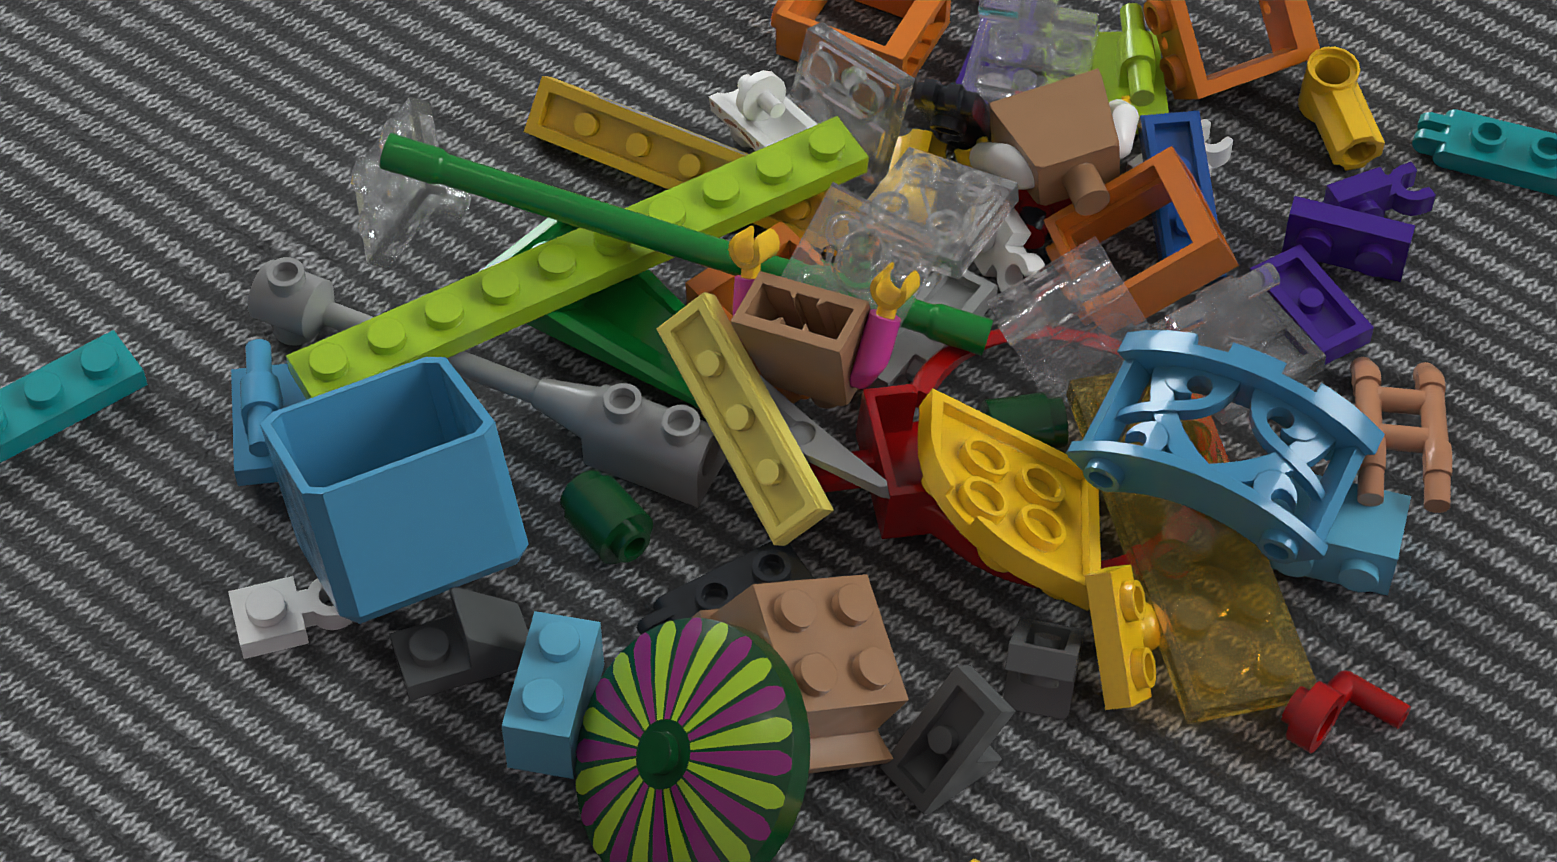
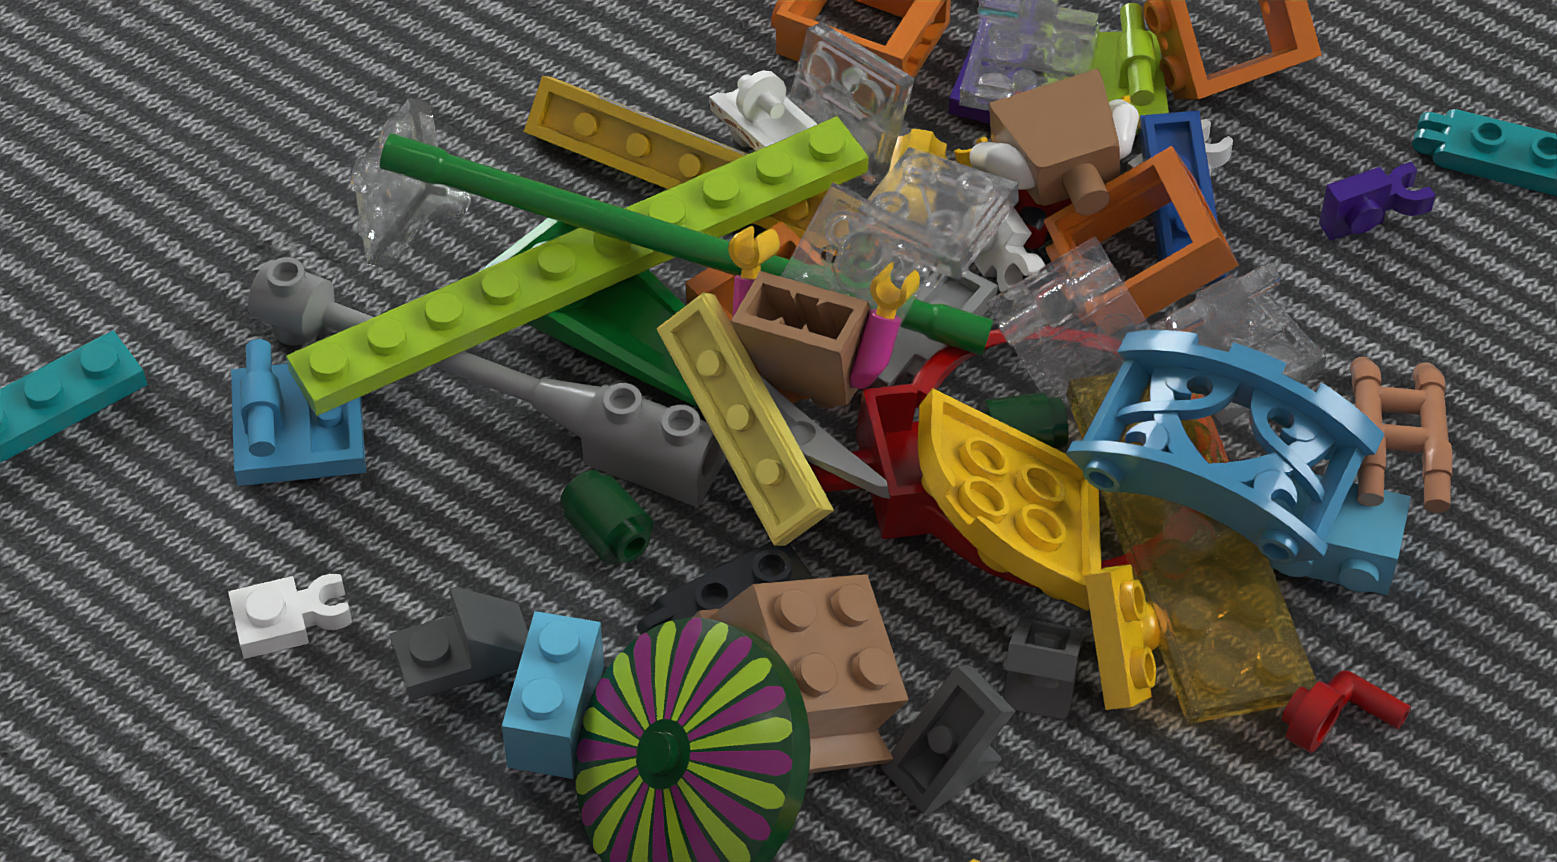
dark azure plate [260,357,529,624] -> none
black hinge [914,78,992,150] -> none
dark purple plate [1247,244,1374,367] -> none
dark purple plate [1282,196,1415,282] -> none
yellow piece [1298,47,1385,171] -> none

